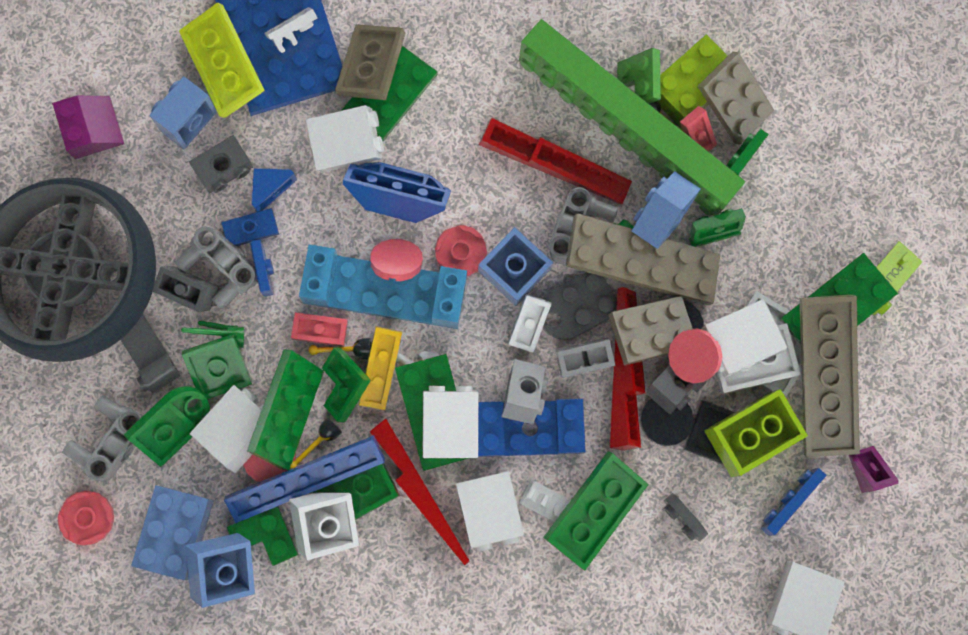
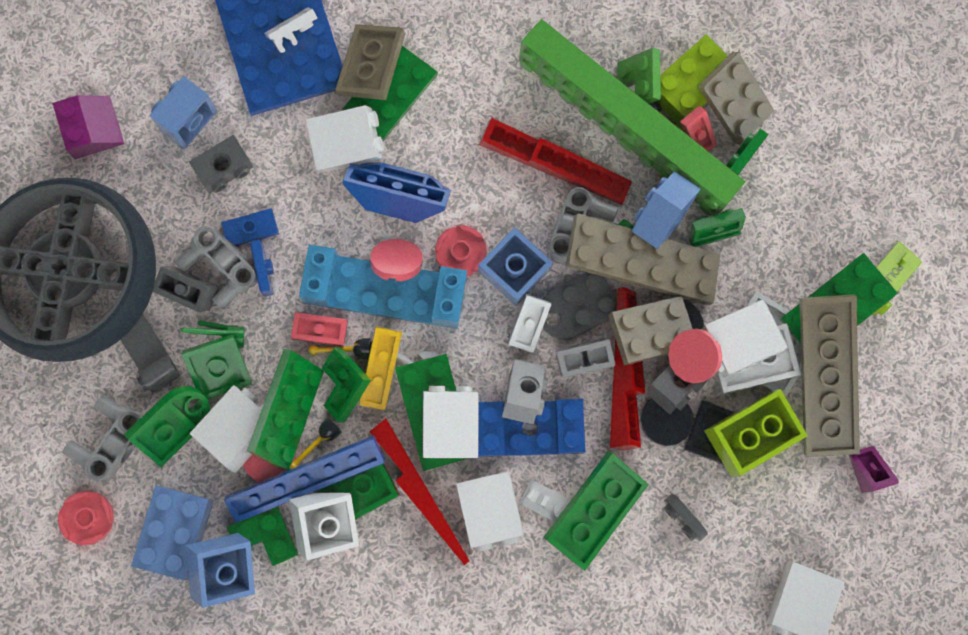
neon yellow plate [179,2,265,118] -> none
blue slope [252,168,297,212] -> none
blue plate [761,468,827,536] -> none

